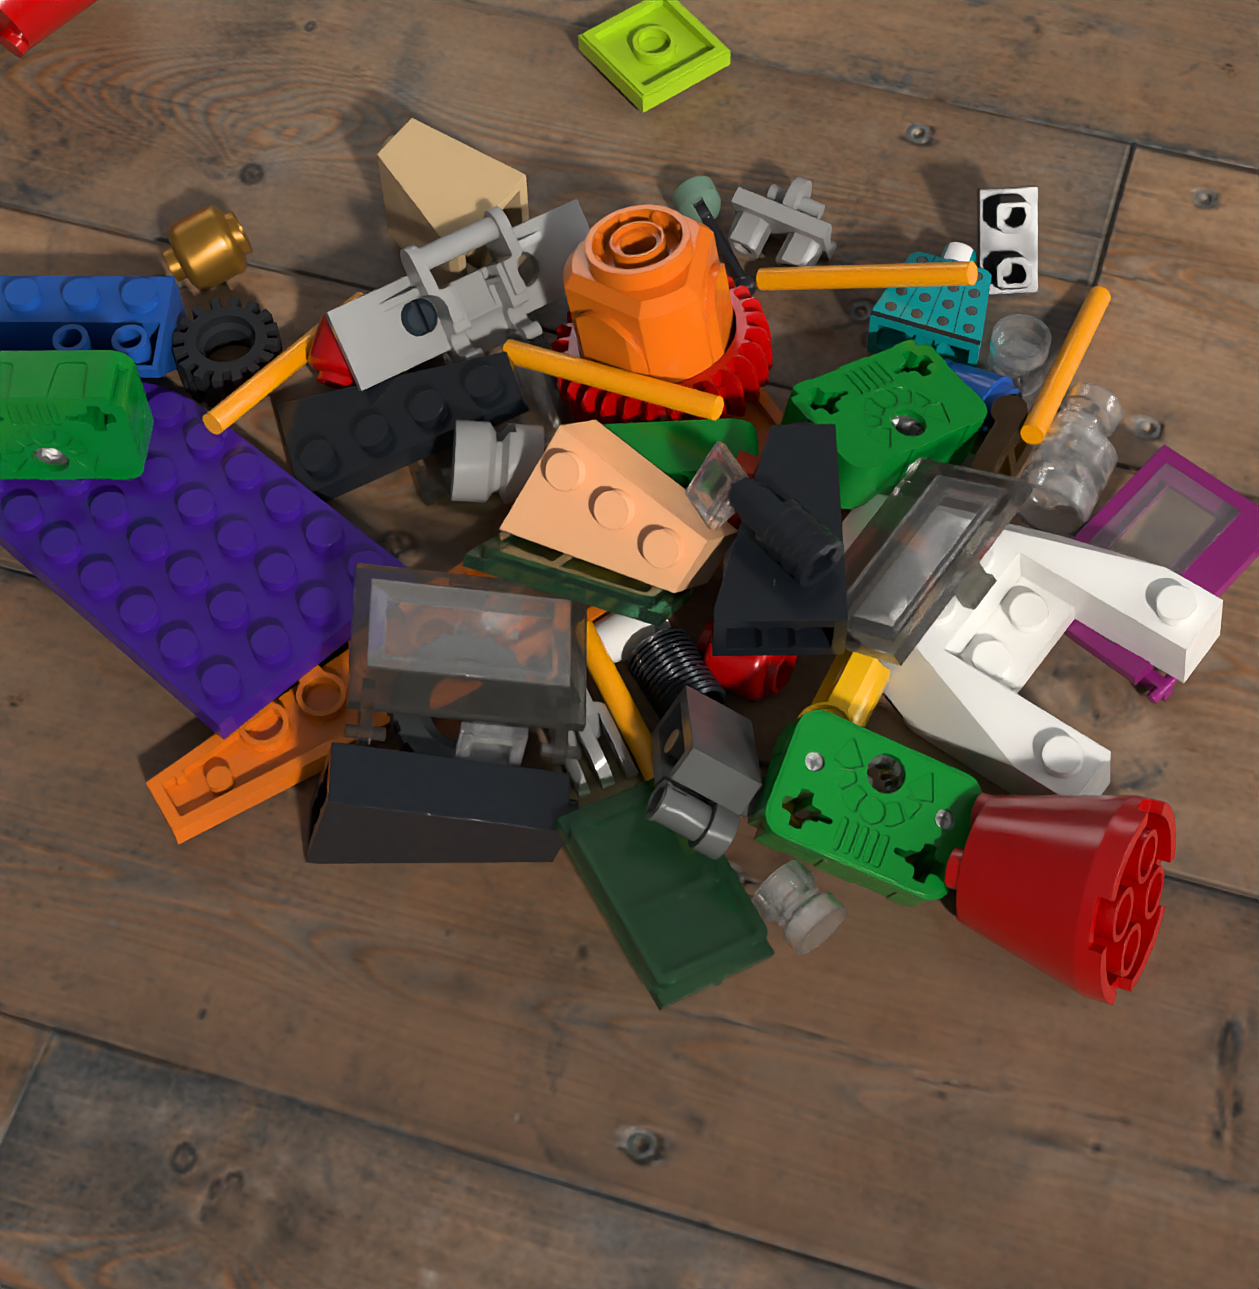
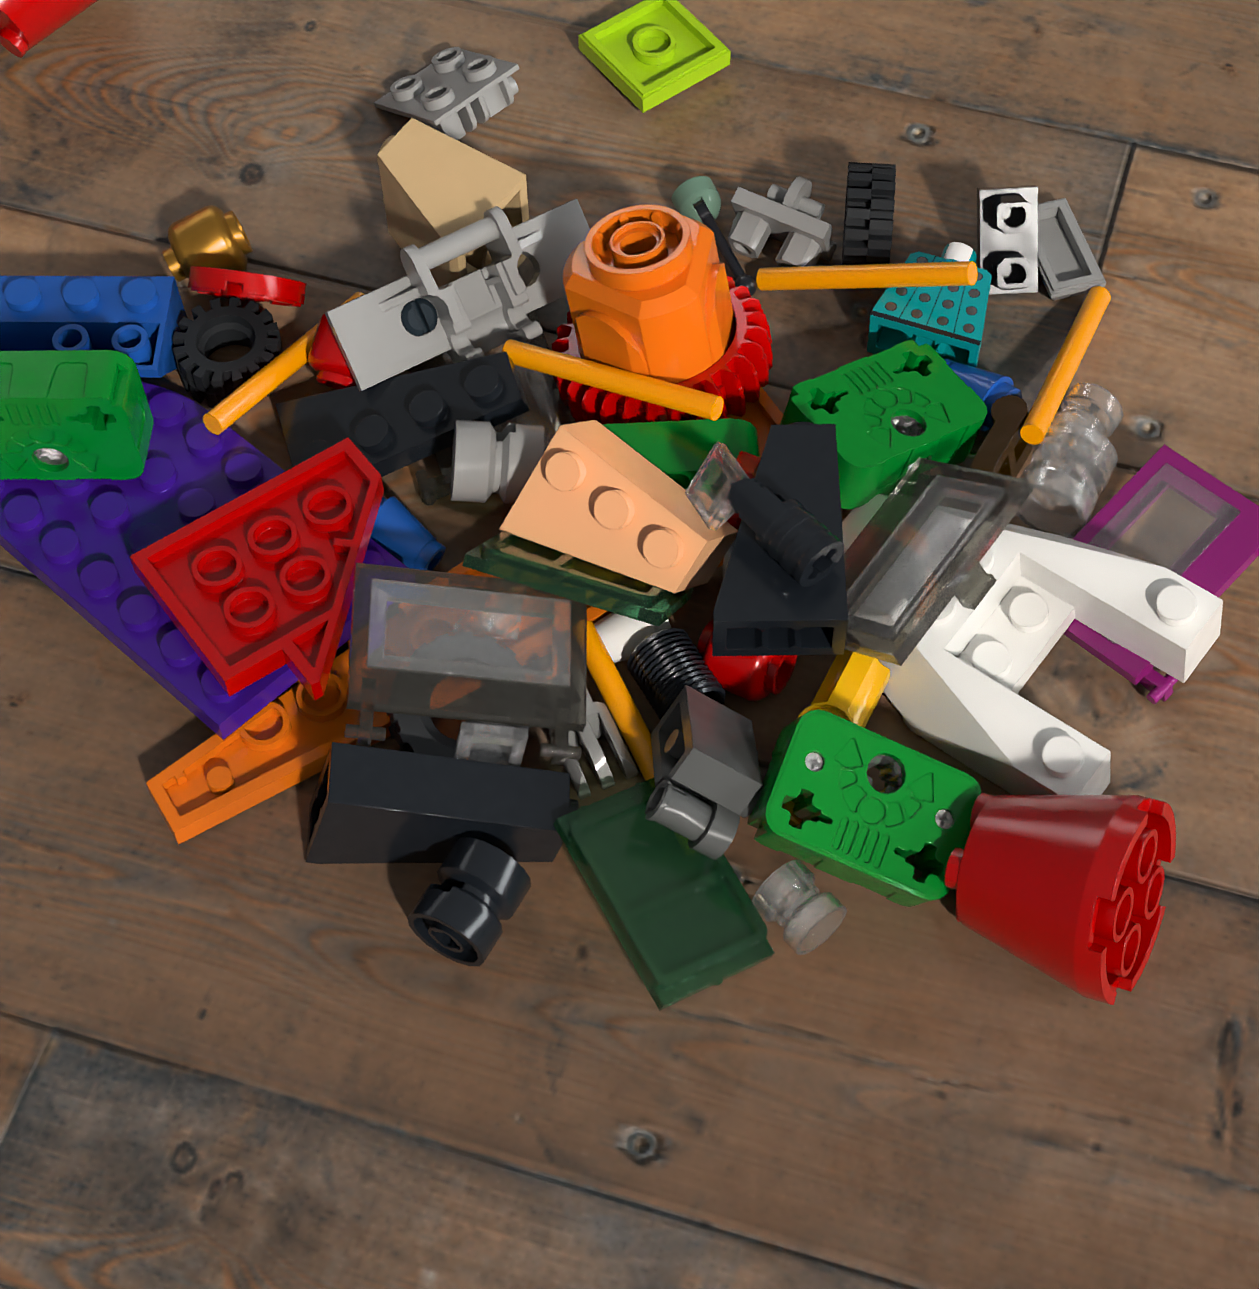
clear wheel [986,314,1052,397] -> none
none -> red wing [130,437,384,700]
none -> red tile [188,266,307,307]
none -> blue cone [370,496,446,577]
none -> light grey hinge [374,47,519,141]
none -> black wheel [407,837,531,966]
none -> black tyre [842,162,896,265]
none -> light grey tile [1038,198,1106,301]

